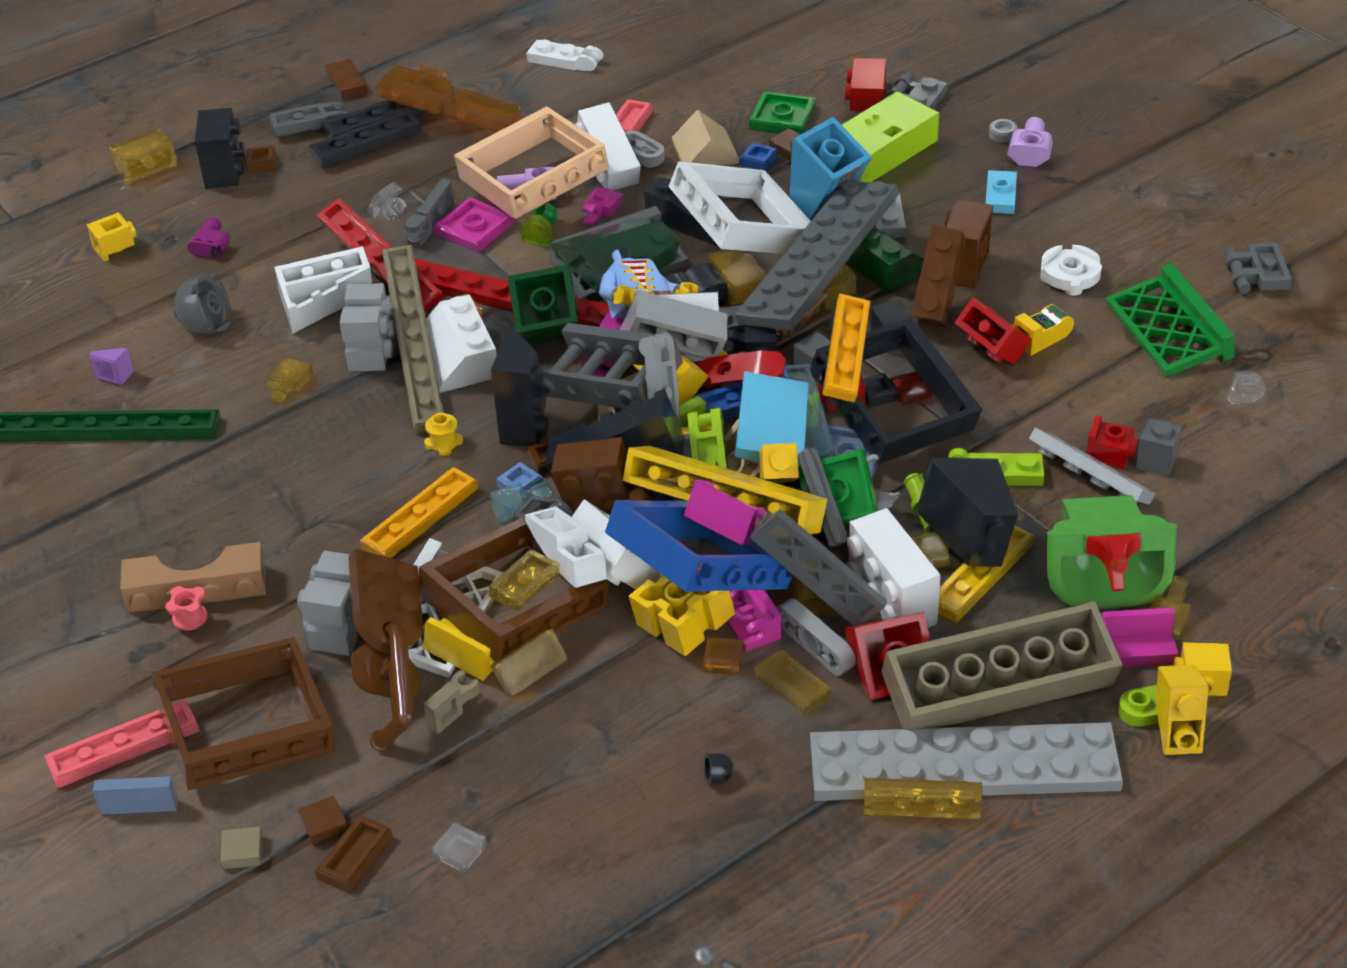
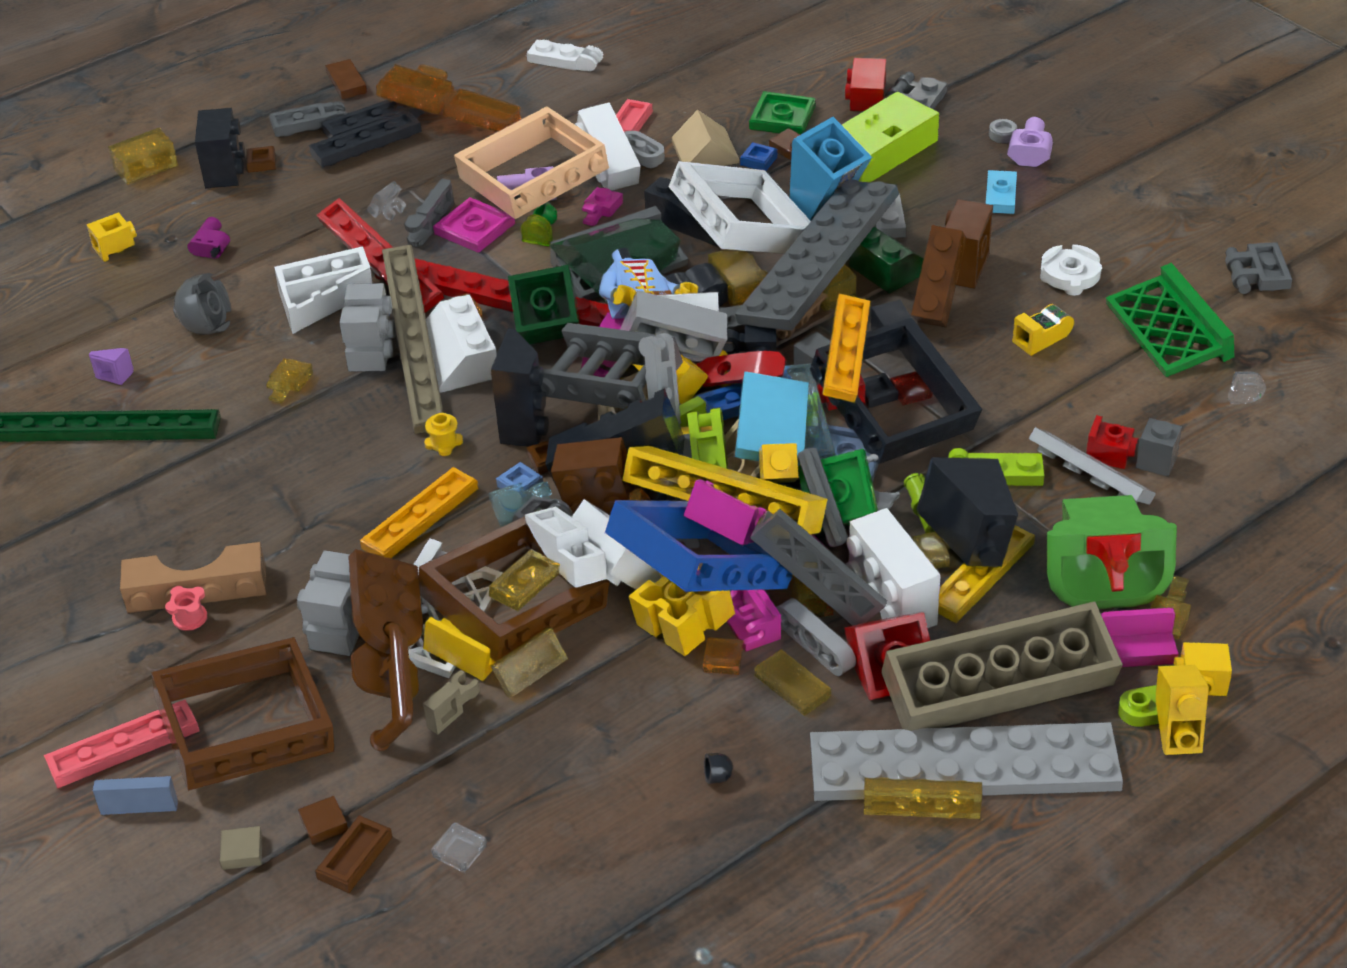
red brick [955,297,1033,365] -> none

